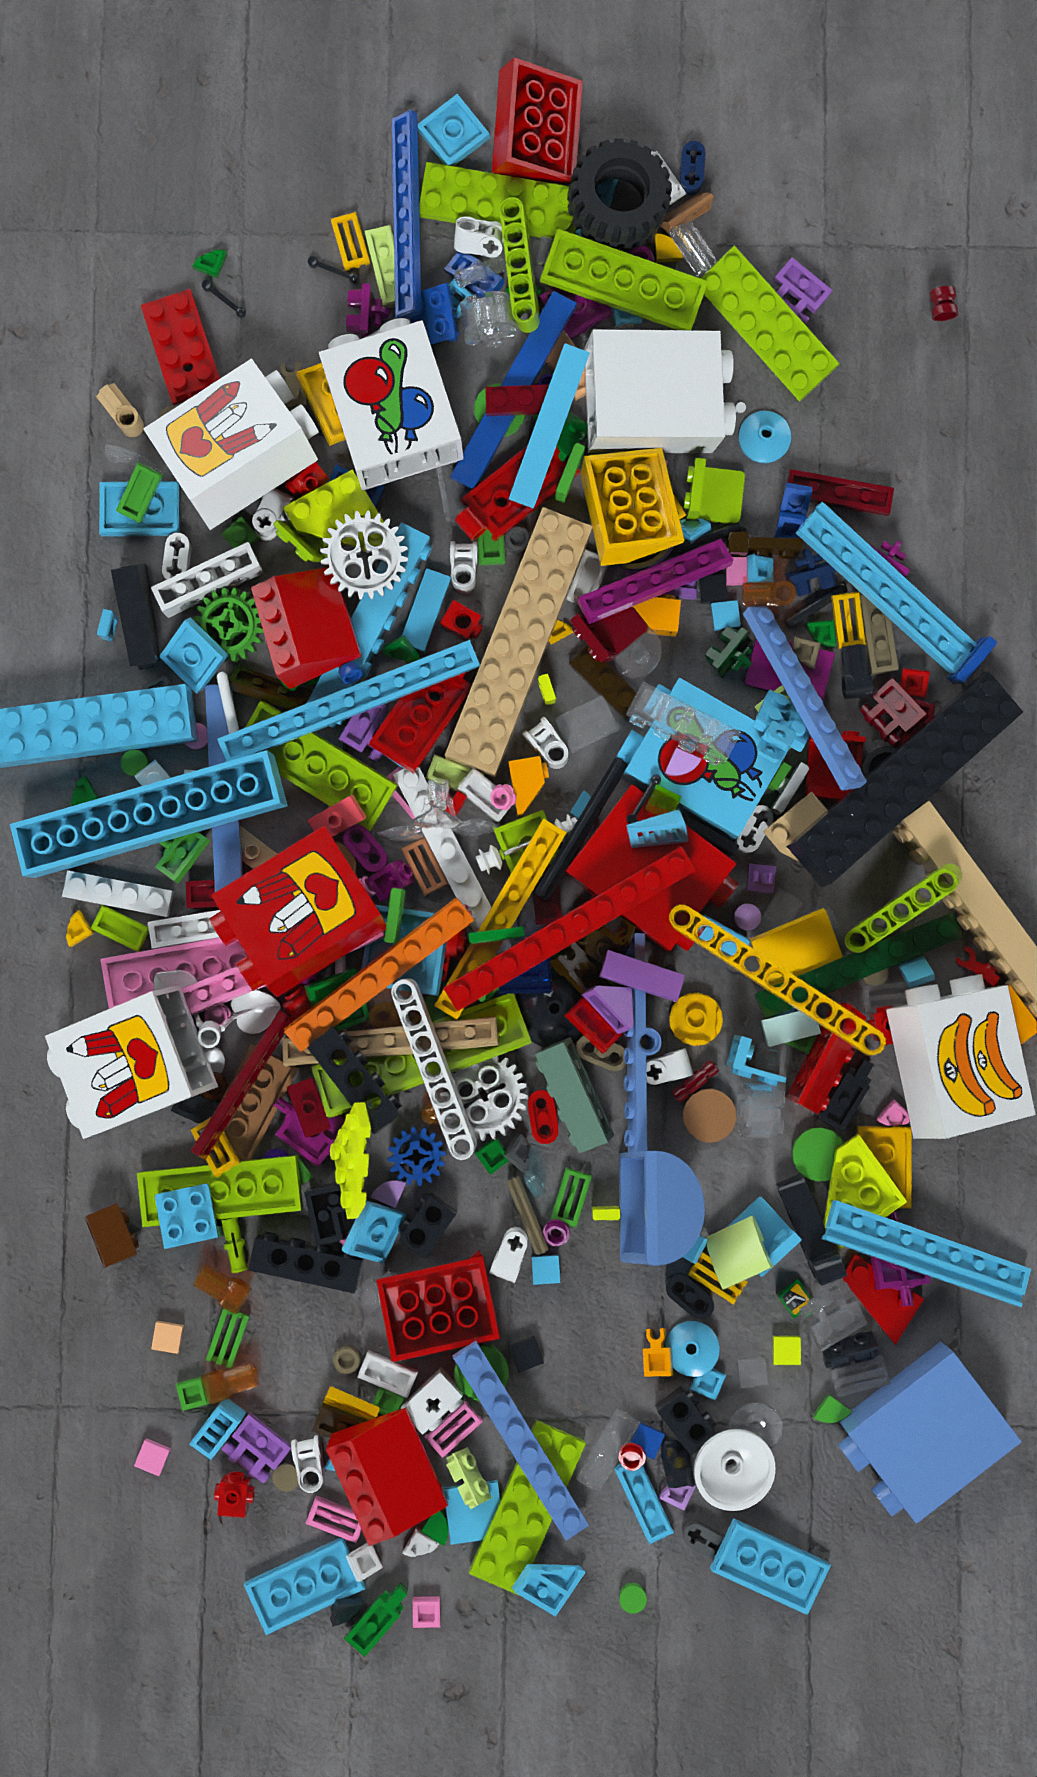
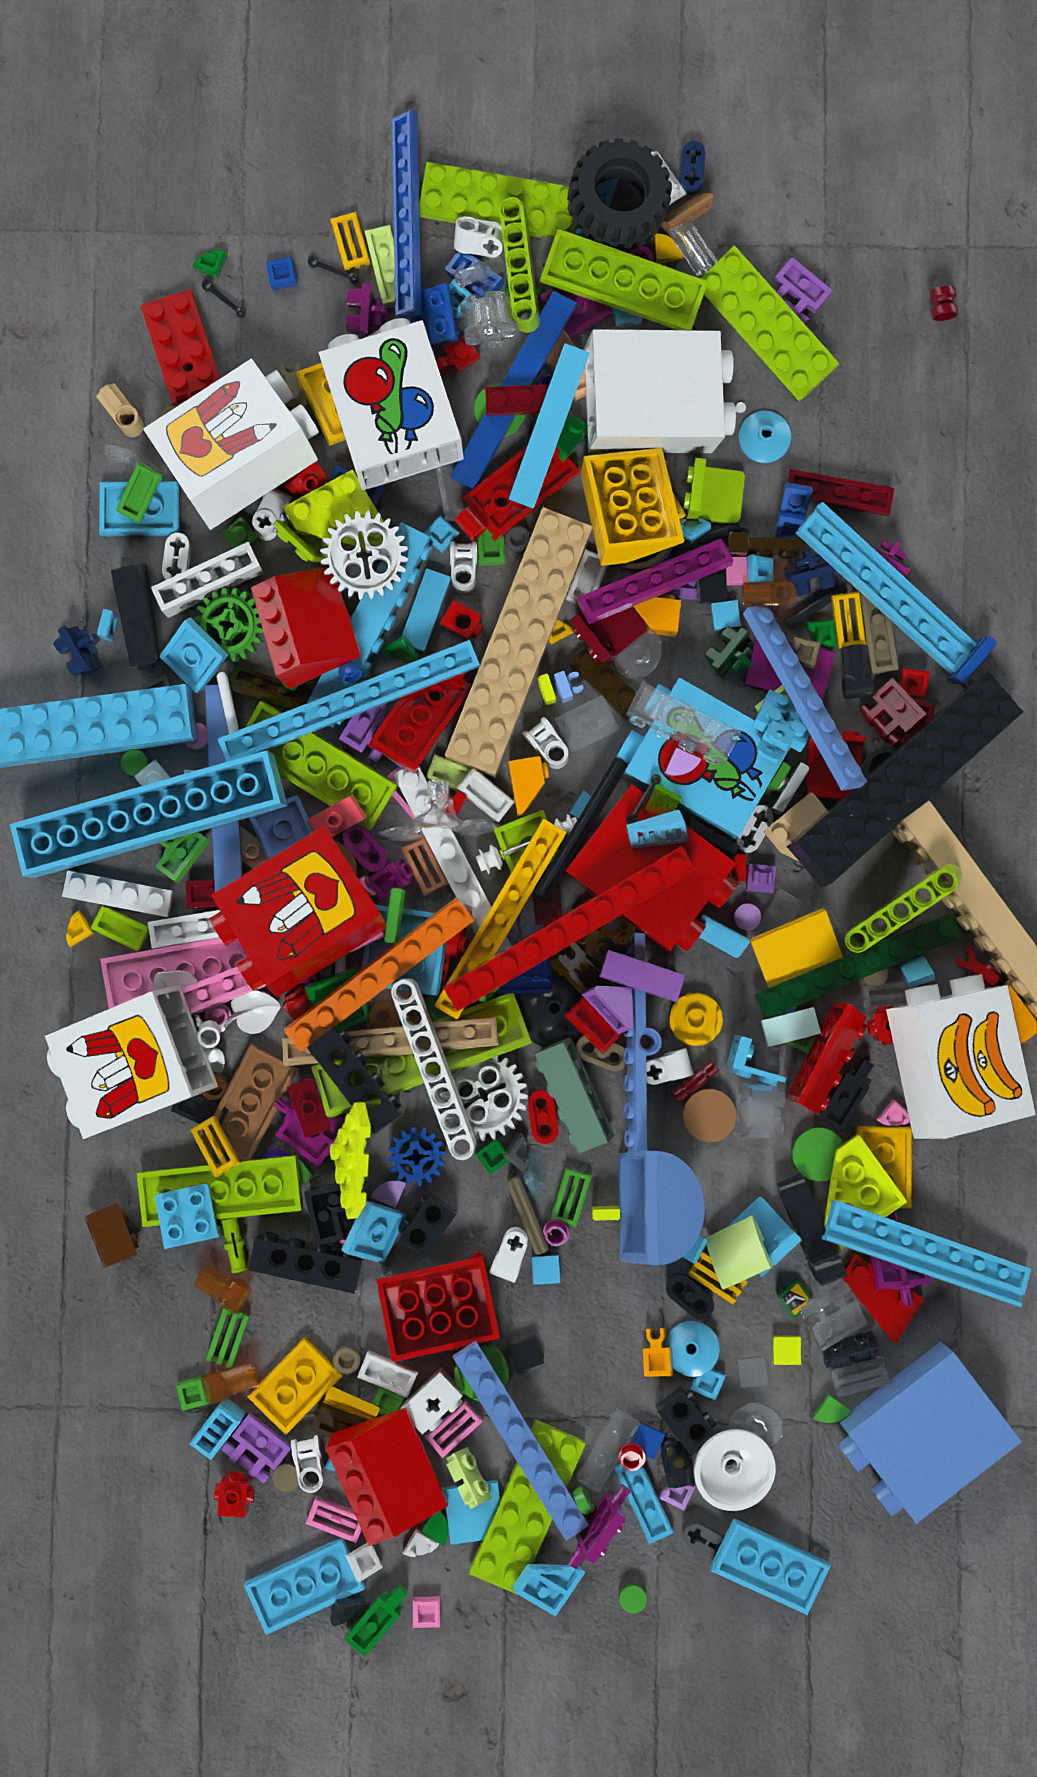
green tile [71,776,99,806] -> none
bright pink tile [134,1438,171,1476] -> none
light nougat tile [151,1321,184,1354] -> none
dark red tile [191,1010,292,1160] -> none
medium azure plate [418,94,490,167] -> none
clear orange hinge [421,1102,439,1125] -> none
green tile [469,926,525,944] -> none
bright pink plate [490,784,516,810] -> none
red slope [492,57,583,184] -> none
bright green tile [555,443,585,503] -> none
yellow beam [670,905,885,1055] -> none
none -> dark blue hips [53,626,101,675]
none -> yellow tile [247,1336,344,1435]
none -> medium blue plate [248,794,314,860]
none -> blue tile [266,257,297,290]
none -> medium azure tile [424,515,460,554]
none -> red plate [436,335,480,376]
none -> light blue tile [553,671,584,703]
none -> magenta plate [567,1484,631,1569]
none -> bright green tile [573,1485,595,1515]
none -> red tile [731,854,750,883]

